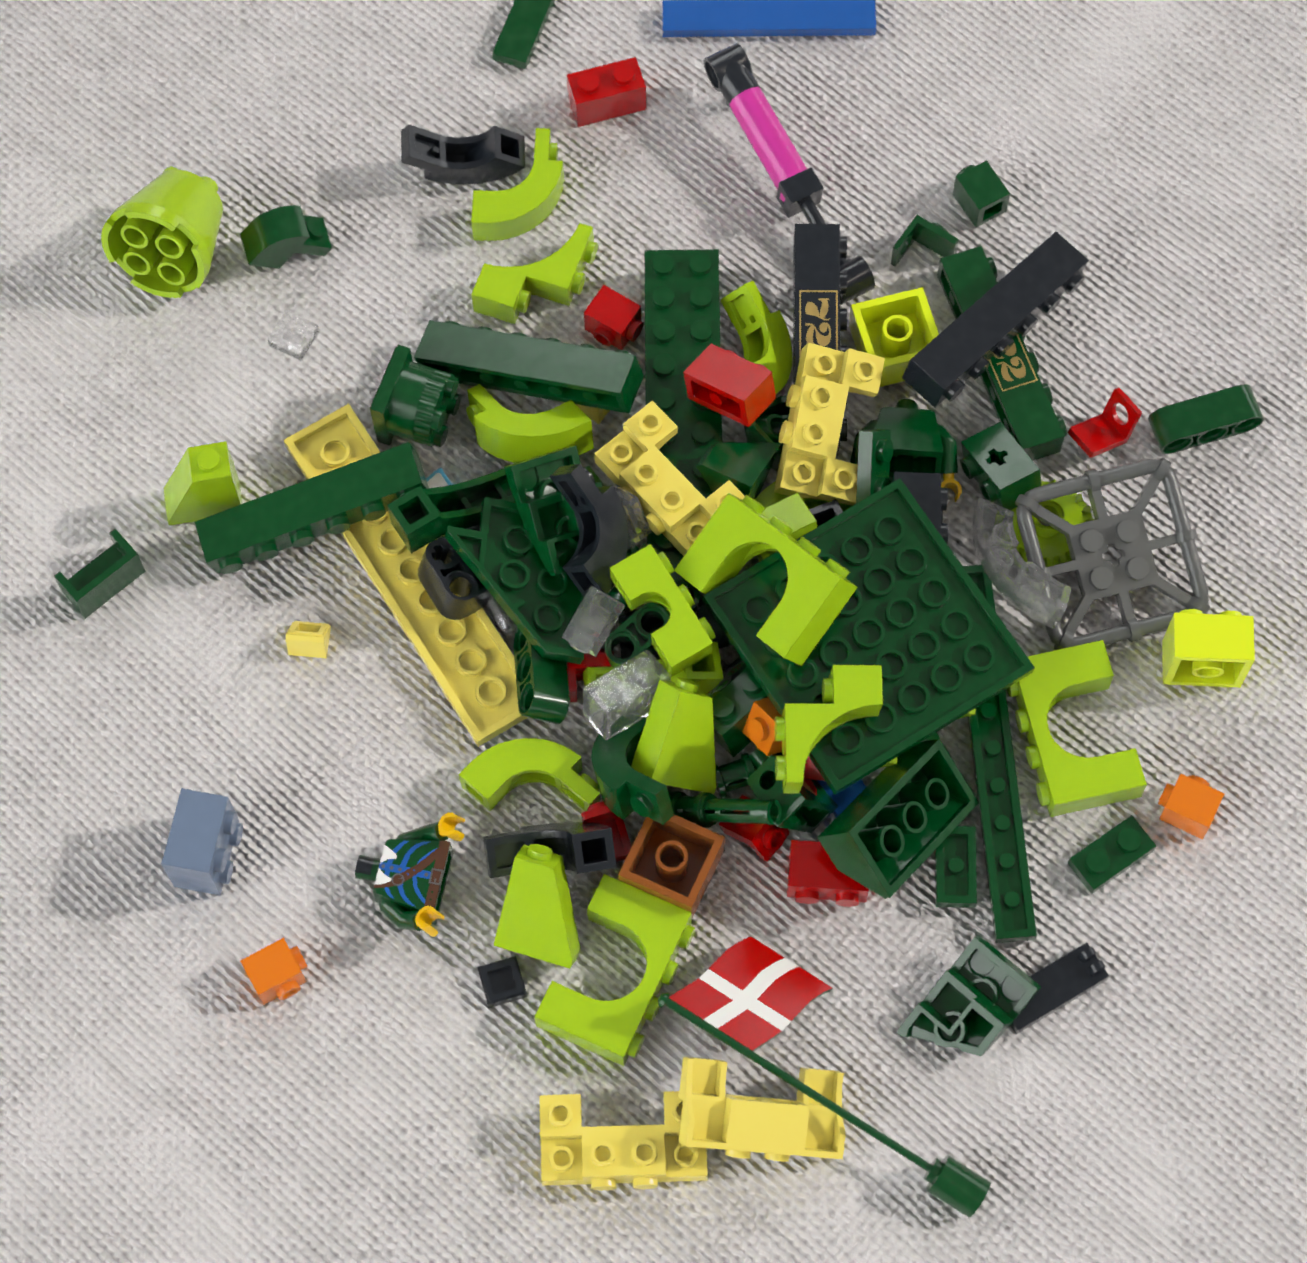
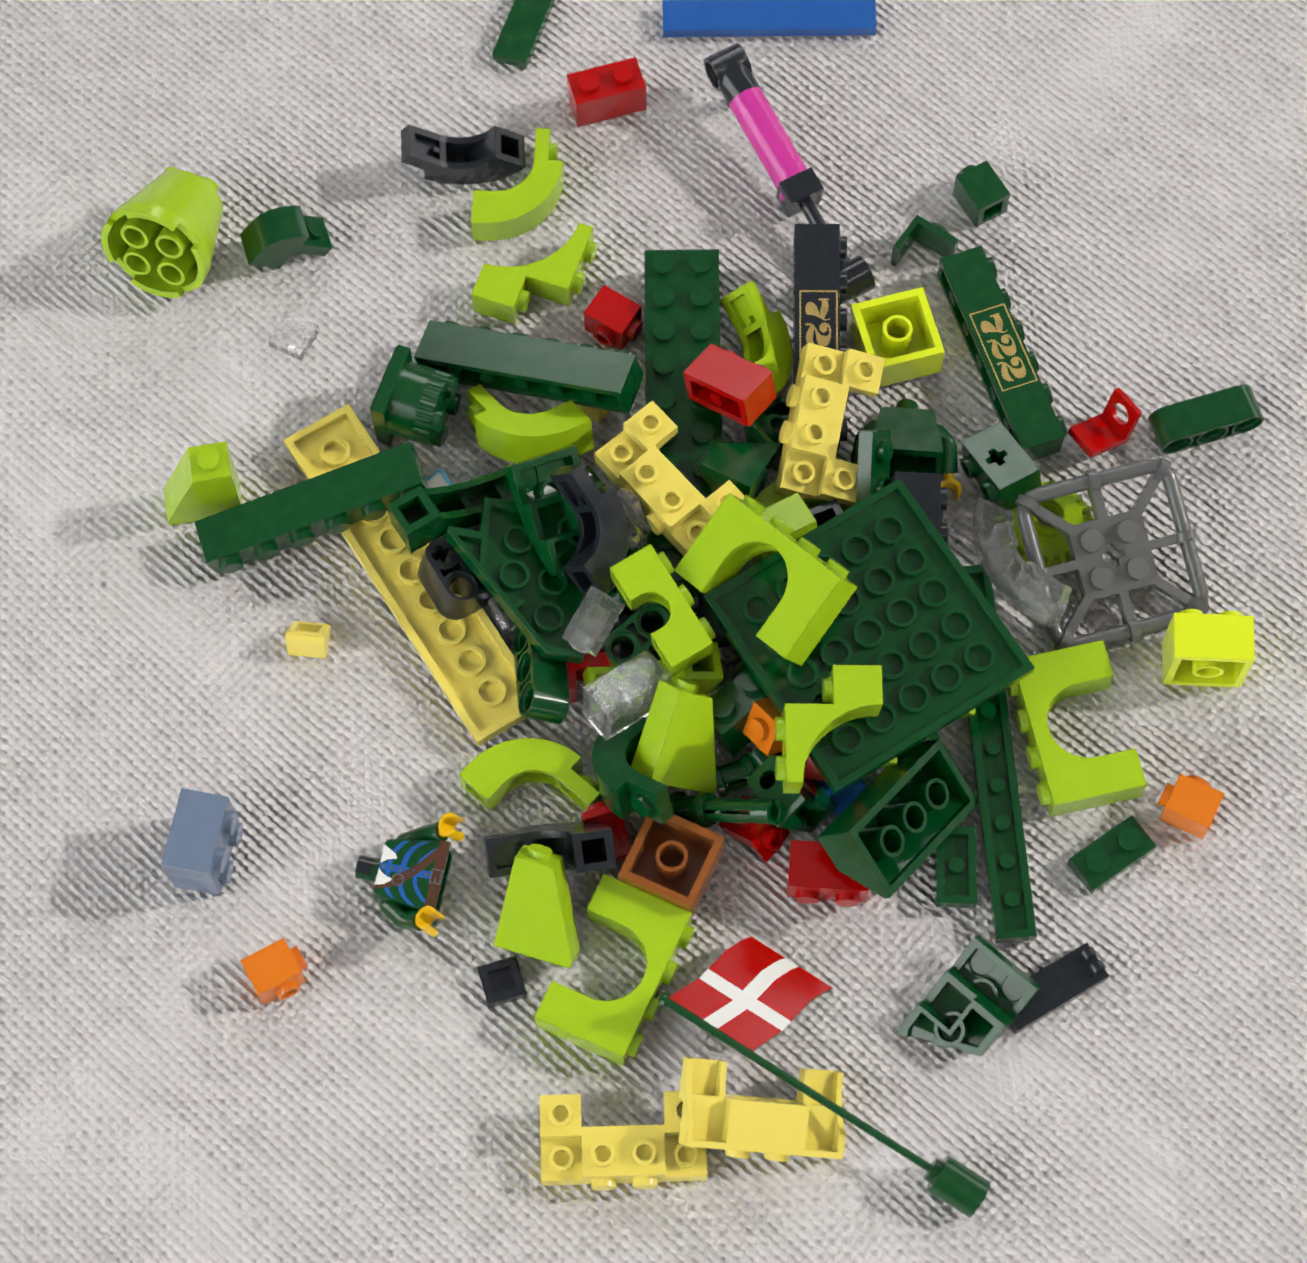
dark green panel [54,529,146,619] -> none
black brick [902,231,1089,408] -> none

